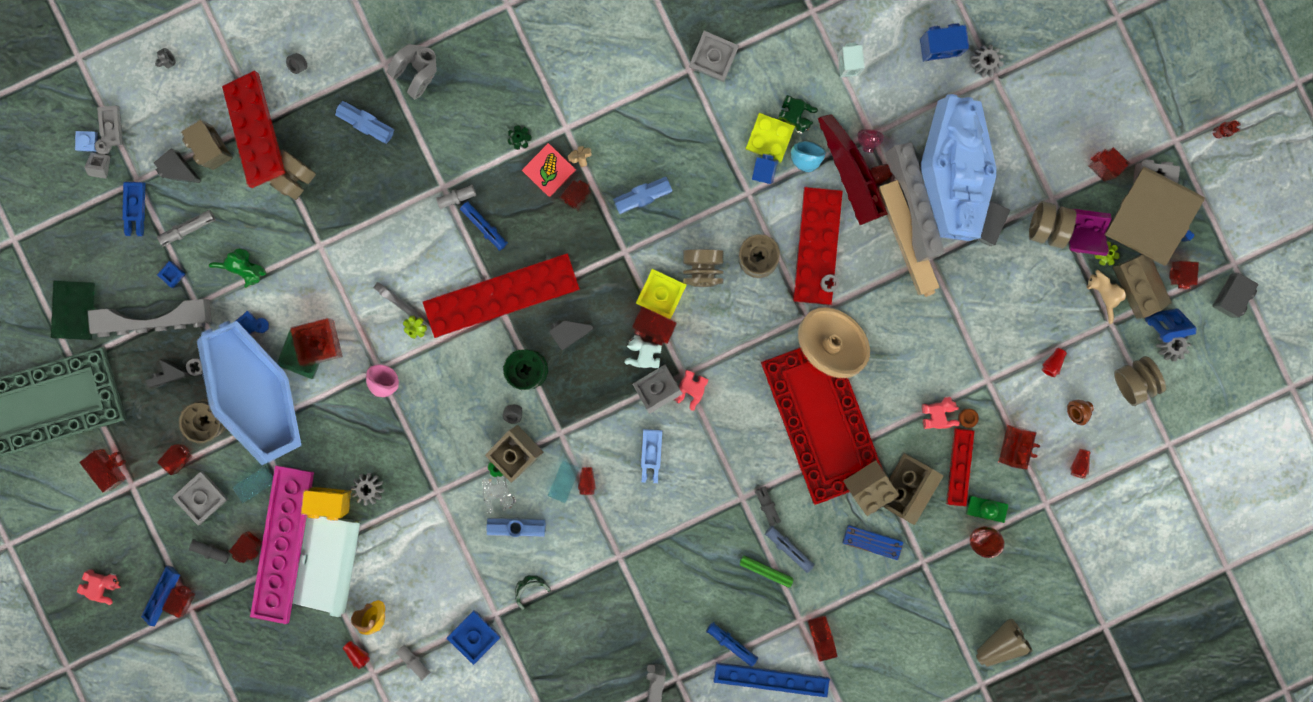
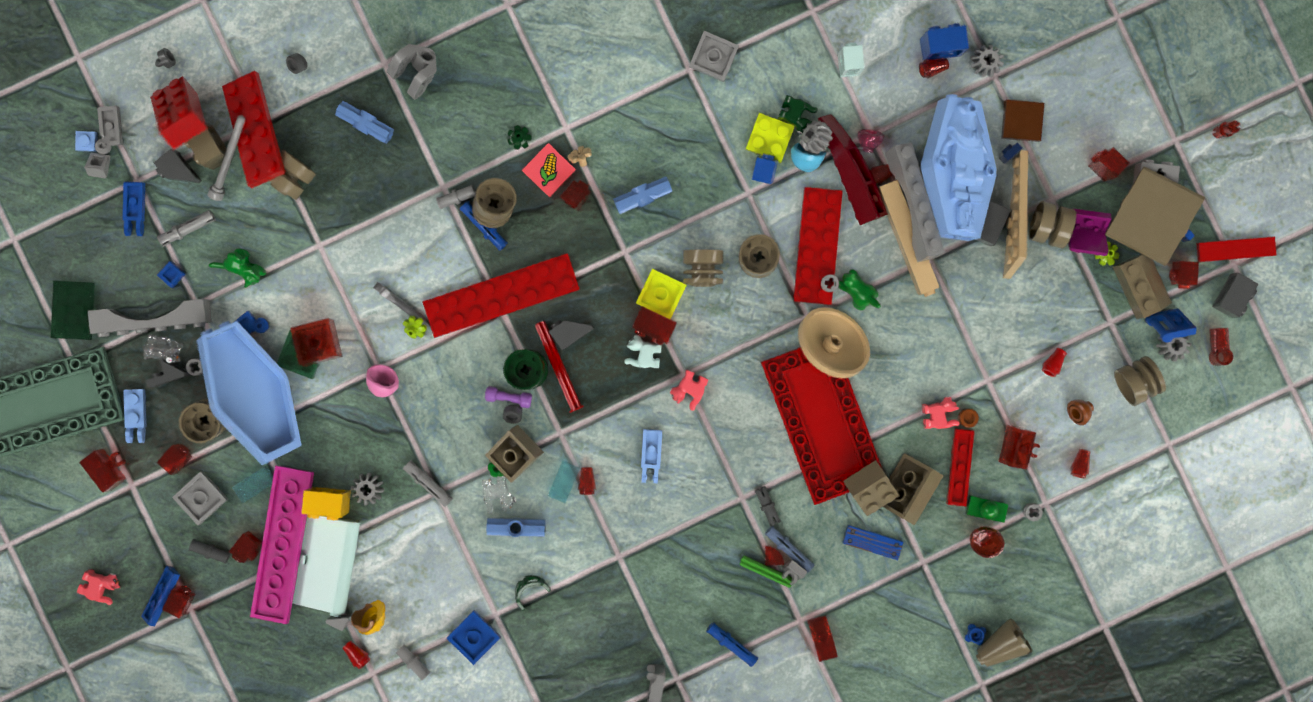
light grey plate [633,365,683,414] -> none
blue tile [713,662,830,698] -> none
tan animal [1087,269,1126,324] -> none
none -> light blue hinge [124,389,147,443]
none -> clear animal [144,334,185,363]
none -> red piece [150,76,207,149]
none -> light grey piece [207,116,245,201]
none -> light grey slope [326,614,352,631]
none -> light grey pin [403,460,453,507]
none -> dark tan wheel [472,178,516,228]
none -> medium lavender piece [485,386,532,408]
none -> red axle [535,321,584,413]
none -> clear red tile [765,545,784,565]
none -> light grey tile [782,560,807,585]
none -> light grey gear [799,120,833,155]
none -> green animal [838,269,881,310]
none -> clear red cone [919,58,949,79]
none -> blue plate [965,624,986,645]
none -> dark blue plate [999,142,1022,164]
none -> reddish brown tile [1001,99,1045,142]
none -> tan wing [1003,150,1028,279]
none -> light grey bush [1023,503,1043,521]
none -> red tile [1196,237,1277,262]
none -> clear red piece [1209,328,1233,366]

